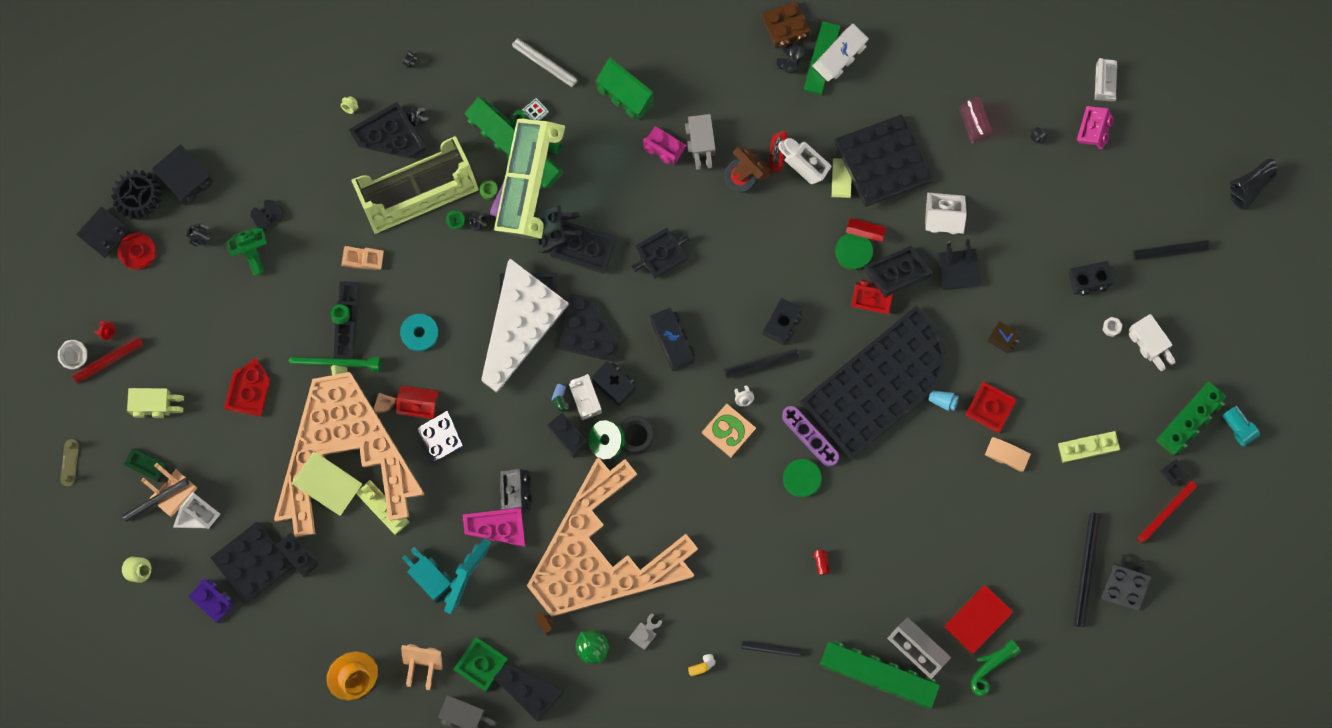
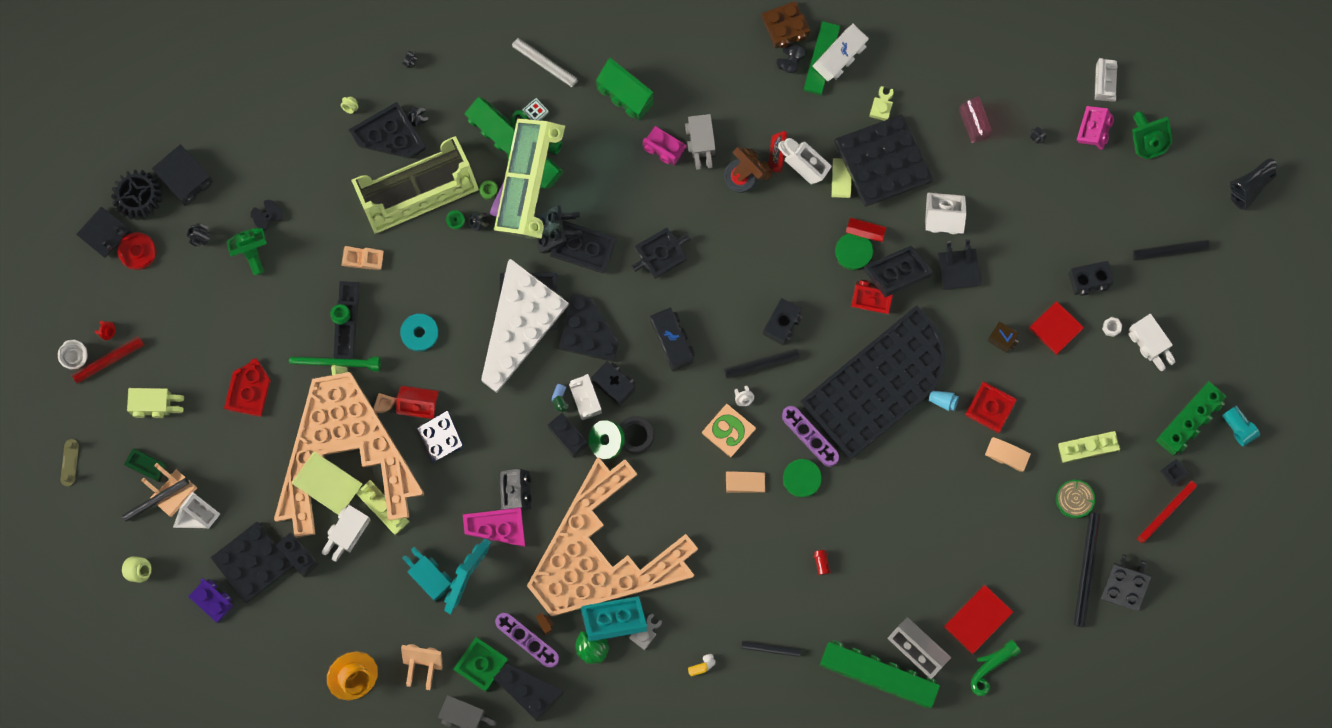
none -> white hinge [322,505,371,562]
none -> medium lavender beam [495,613,559,668]
none -> teal plate [581,596,647,641]
none -> light nougat slope [726,472,765,493]
none -> yellowish green plate [869,86,893,121]
none -> red tile [1029,301,1084,355]
none -> tile [1056,480,1095,519]
none -> green piece [1132,111,1172,160]

